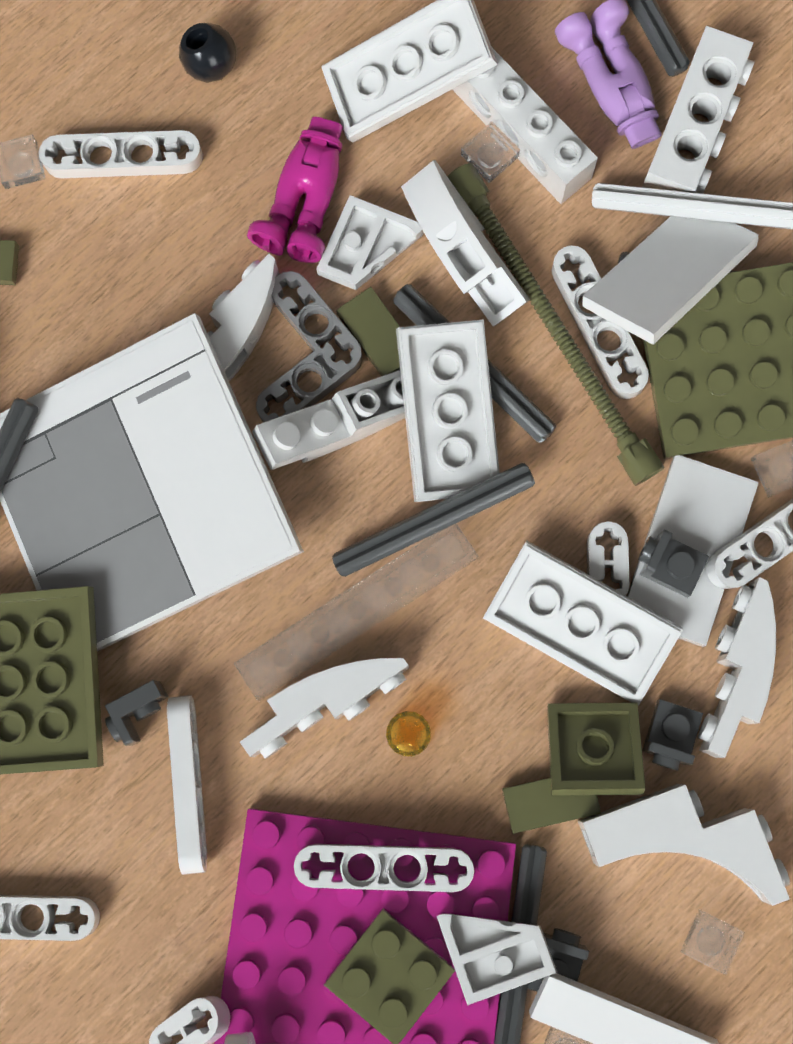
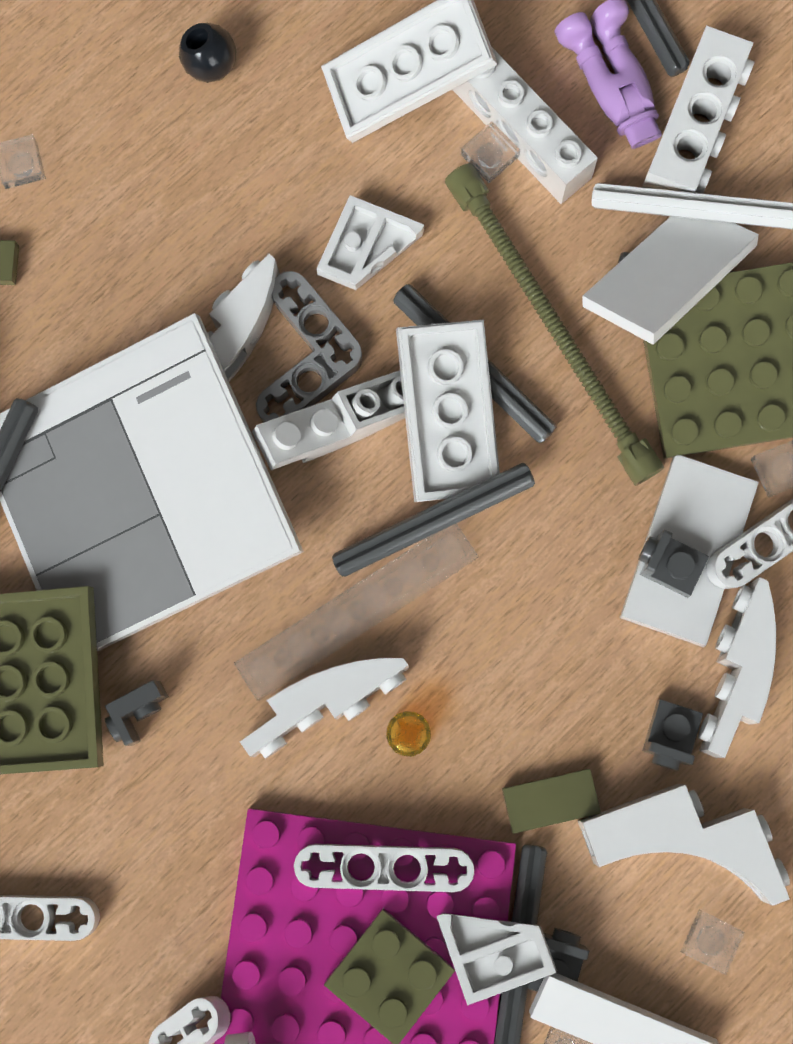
white beam [39,130,203,178] -> none
white beam [167,695,207,875] -> none
dark pink piece [247,117,343,263] -> none
olive tile [336,287,400,376] -> none
white slope [401,160,530,327] -> none
white tile [483,540,683,706] -> none
olive plate [547,703,645,796] -> none
white beam [552,245,649,399] -> none
white beam [586,521,629,596] -> none

